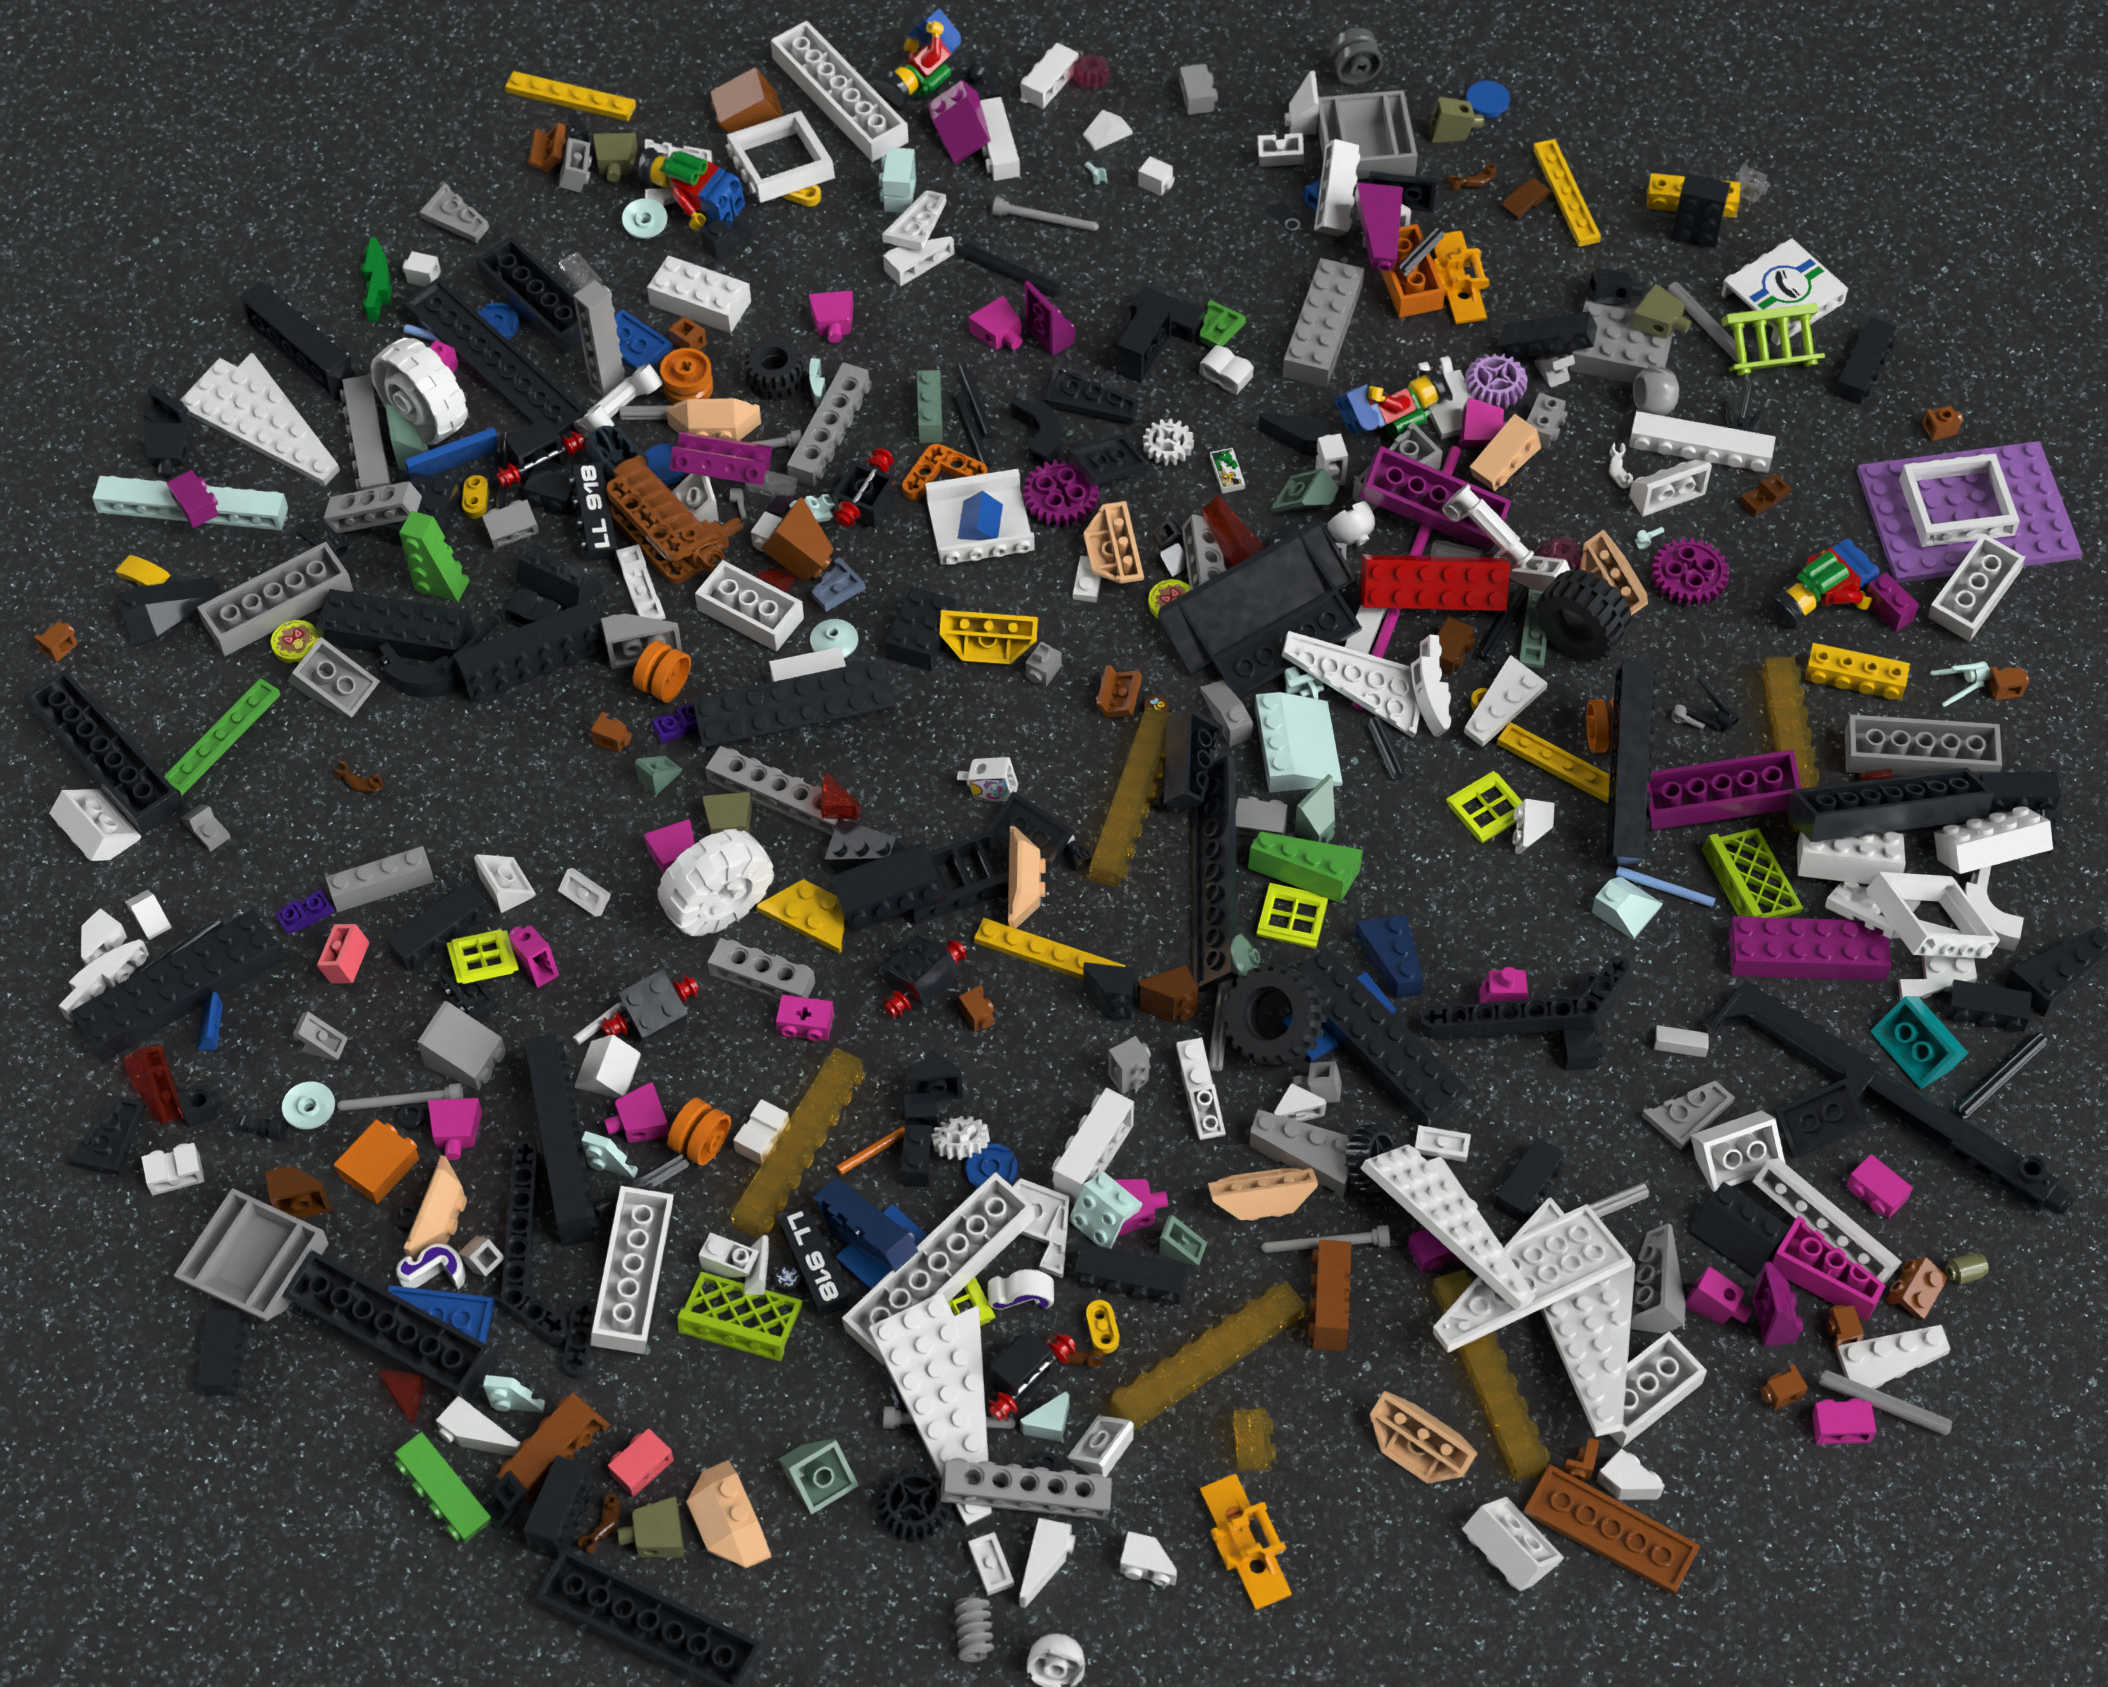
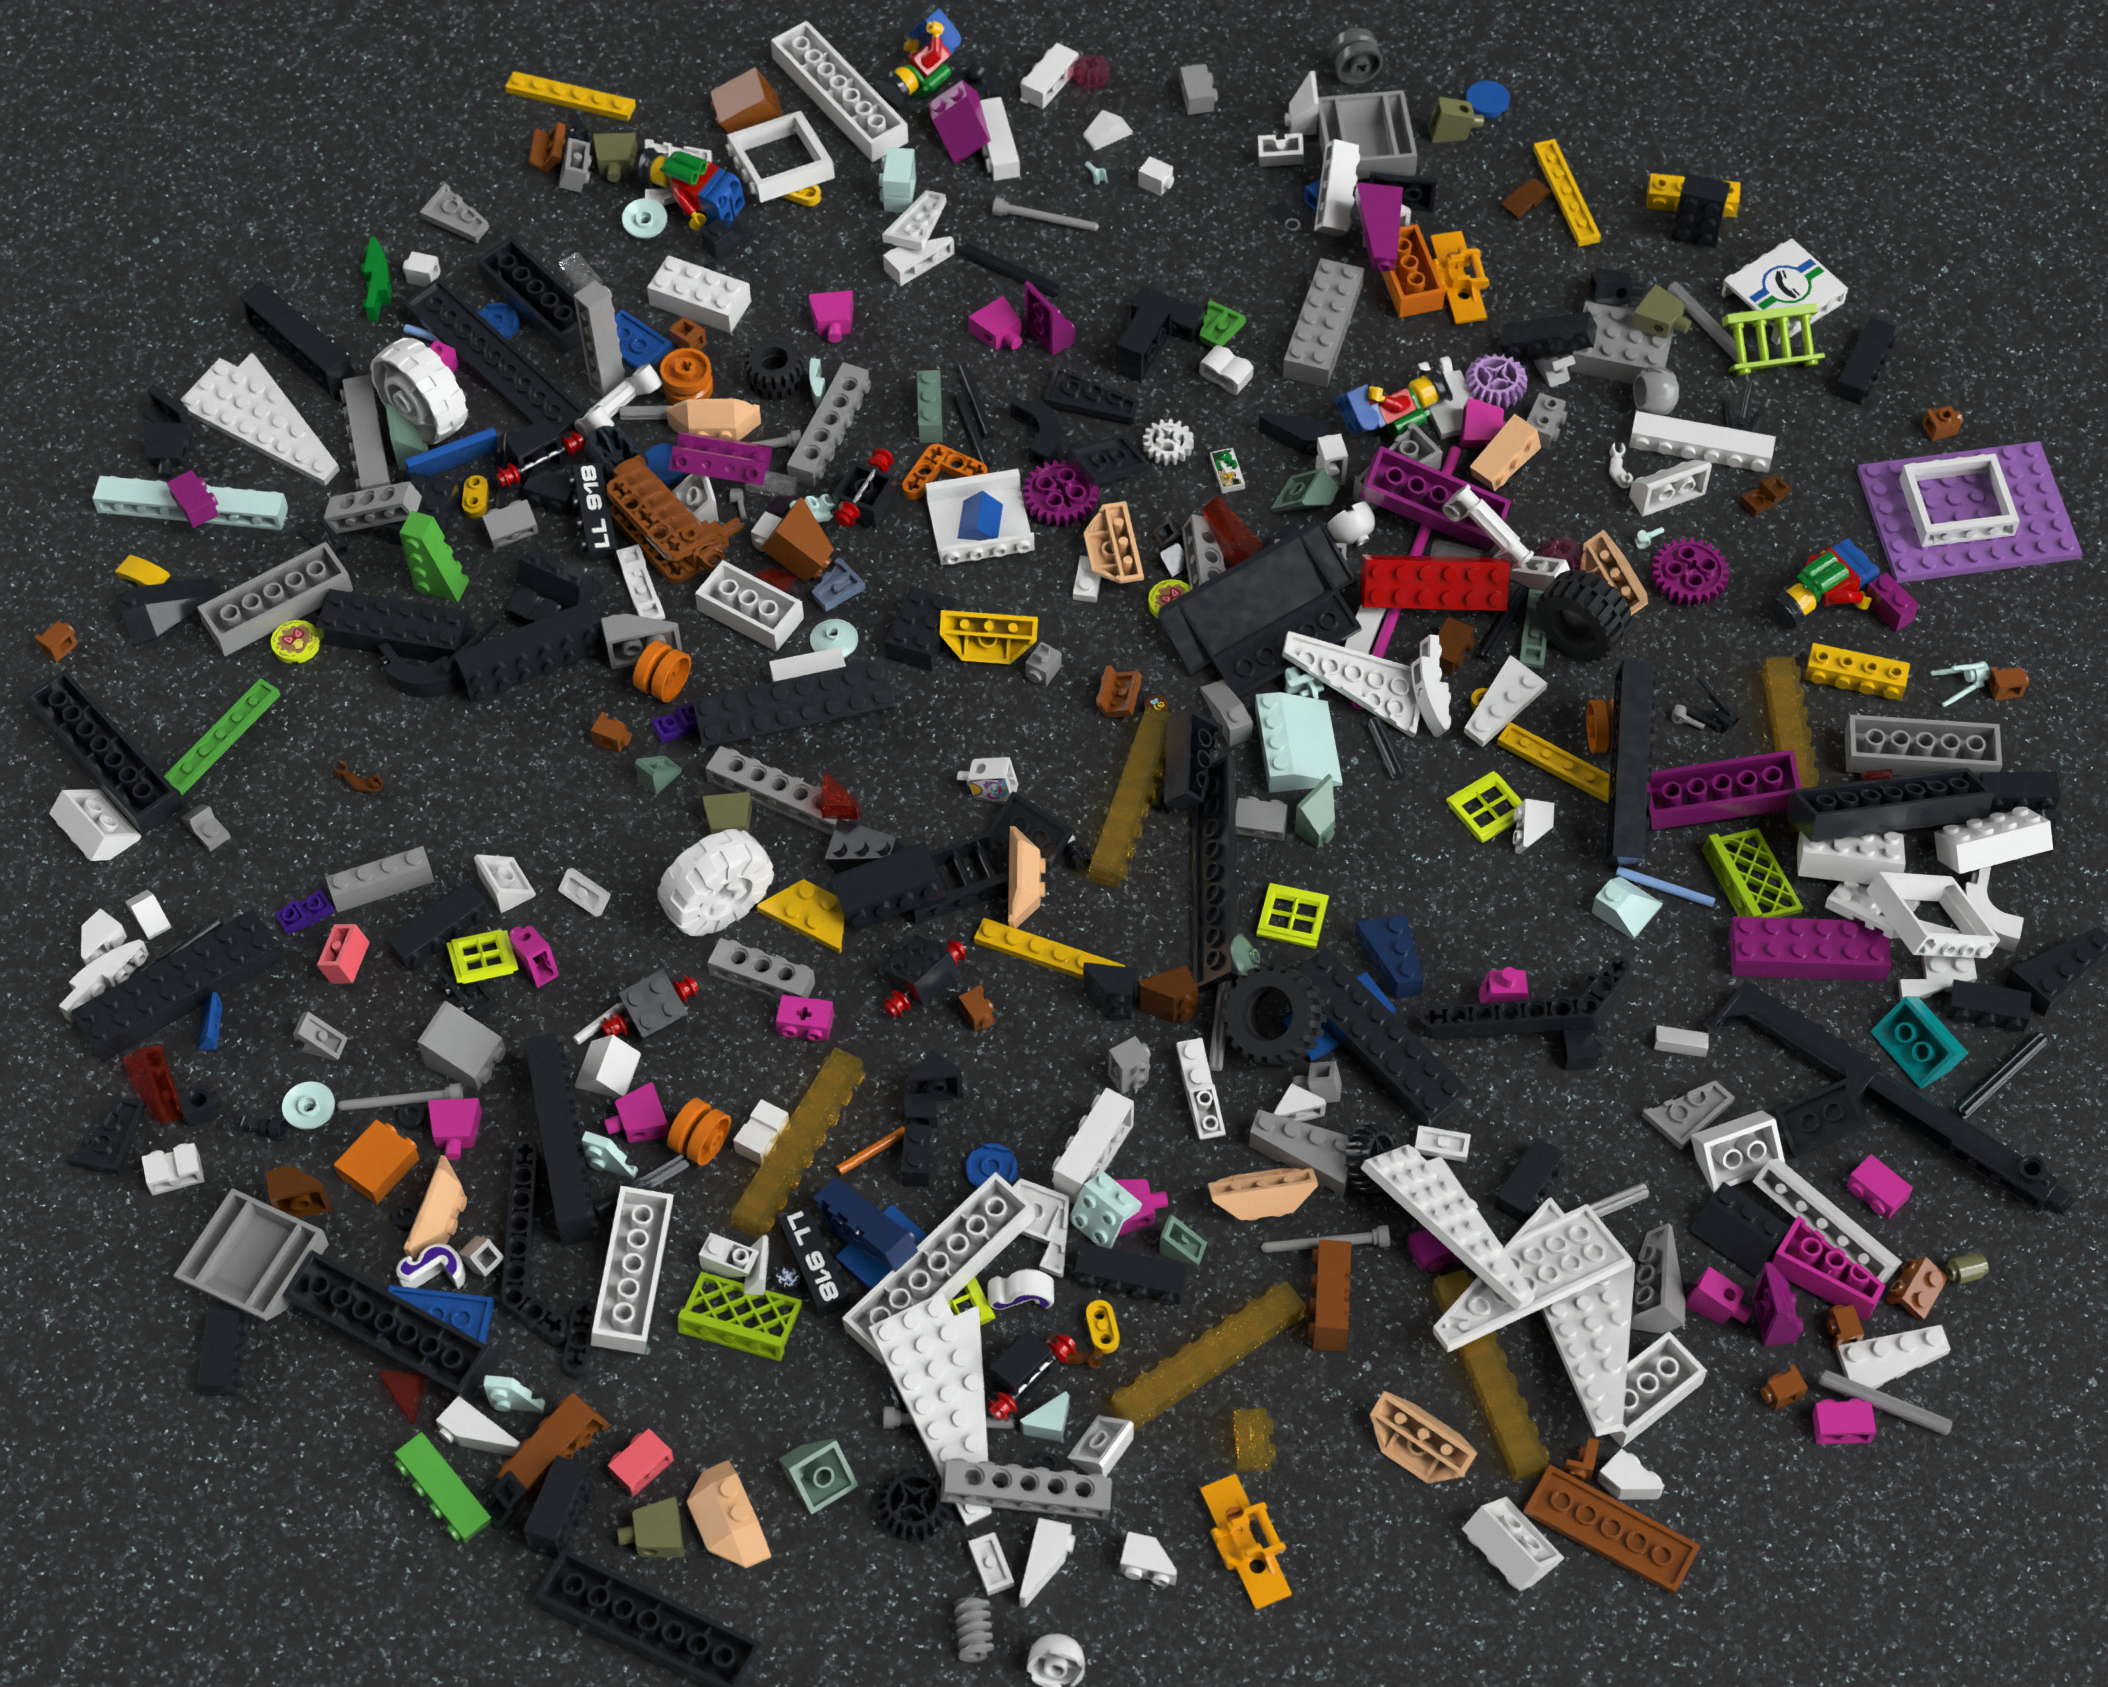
light grey slope [288,637,380,719] -> none
reddish brown arm [578,1494,621,1553] -> none
dark pink torso [644,819,695,874] -> none
white gear [932,1116,990,1160] -> none
bright green wedge [1248,832,1363,903] -> none
axle [1397,227,1444,276] -> none
reddish brown arm [1448,163,1497,190] -> none
clear brick [1734,163,1769,202] -> none
white brick [1928,533,2025,642] -> none

